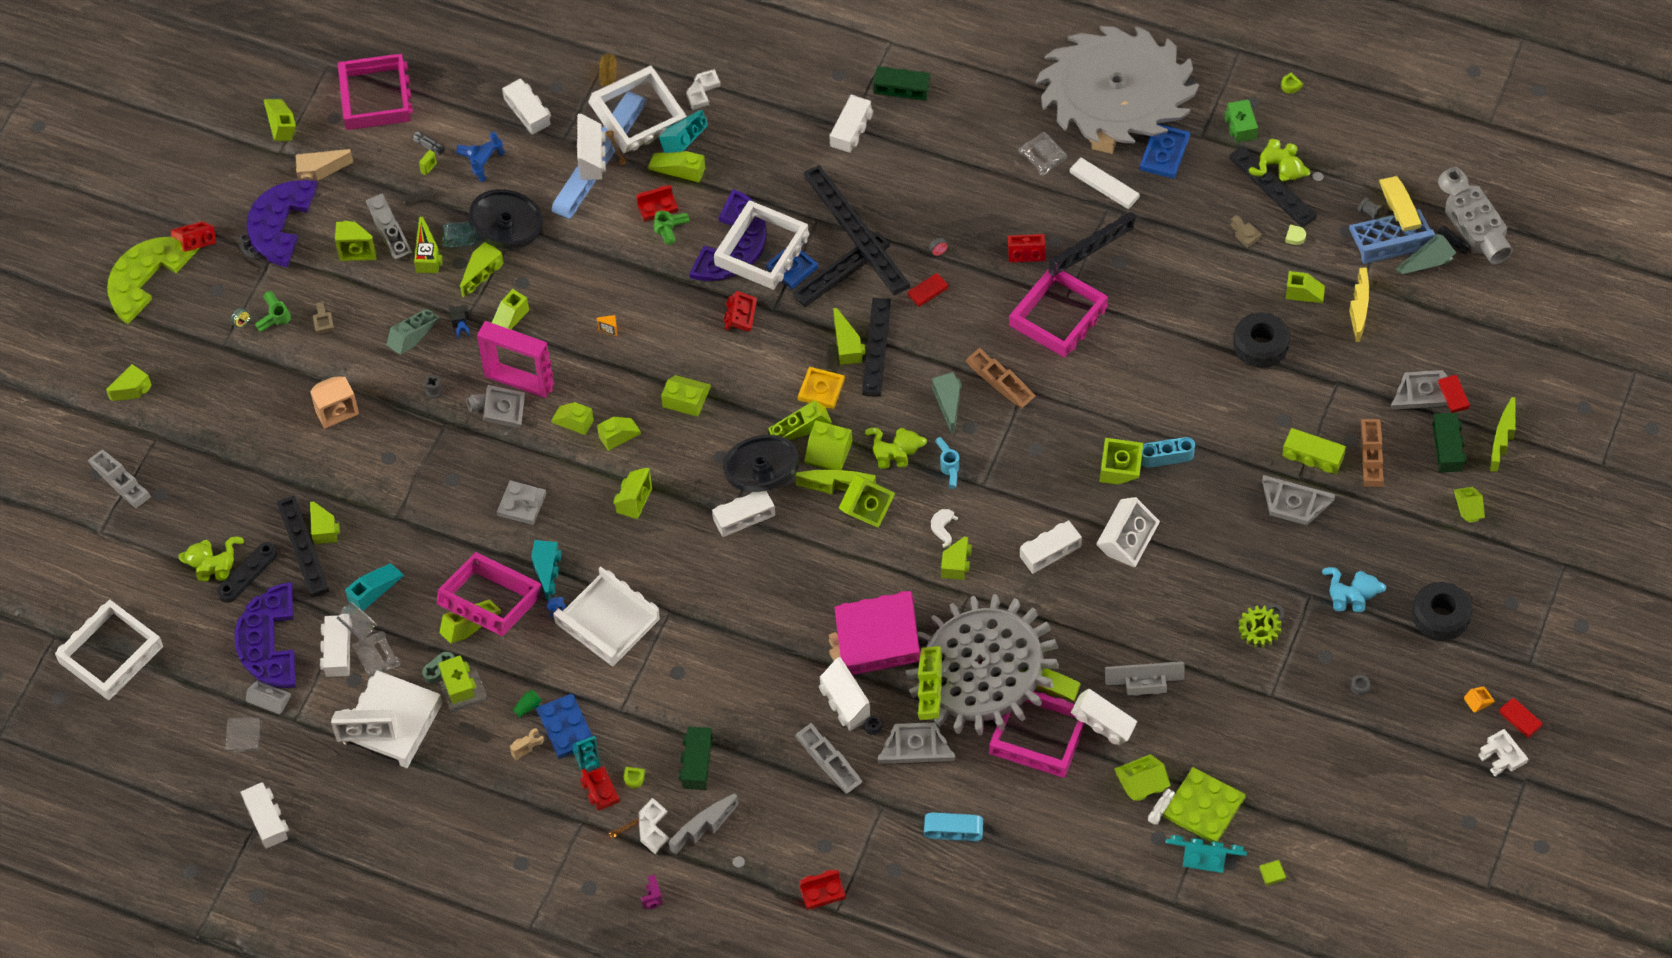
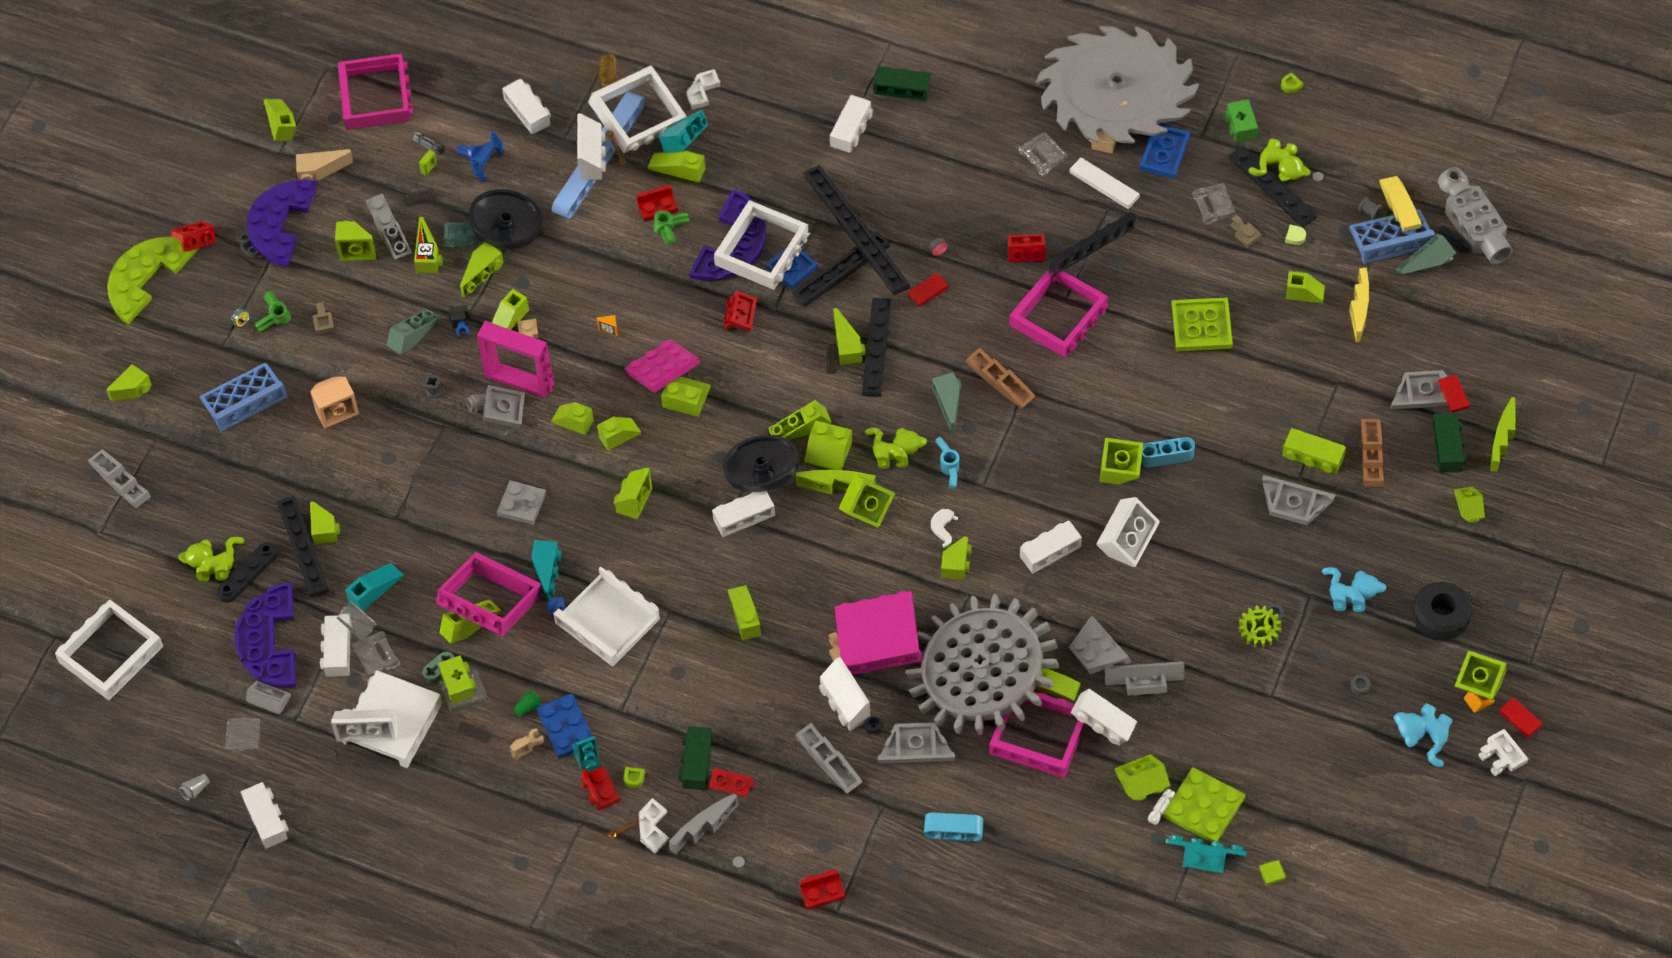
magenta bracket [641,875,663,909] -> none
yellow tile [797,367,845,410] -> none
lime slope [918,646,942,720] -> none
black tyre [1233,312,1290,368] -> none
none -> light grey cone [179,774,210,801]
none -> medium blue fence [199,362,288,432]
none -> tan plate [517,319,539,338]
none -> dark pink plate [625,339,700,393]
none -> red bracket [709,768,755,797]
none -> lime slope [728,585,761,641]
none -> light grey wing [1069,616,1131,674]
none -> lime plate [1171,298,1233,351]
none -> clear plate [1192,183,1235,225]
none -> medium azure animal [1394,703,1452,767]
none -> lime slope [1455,650,1506,700]

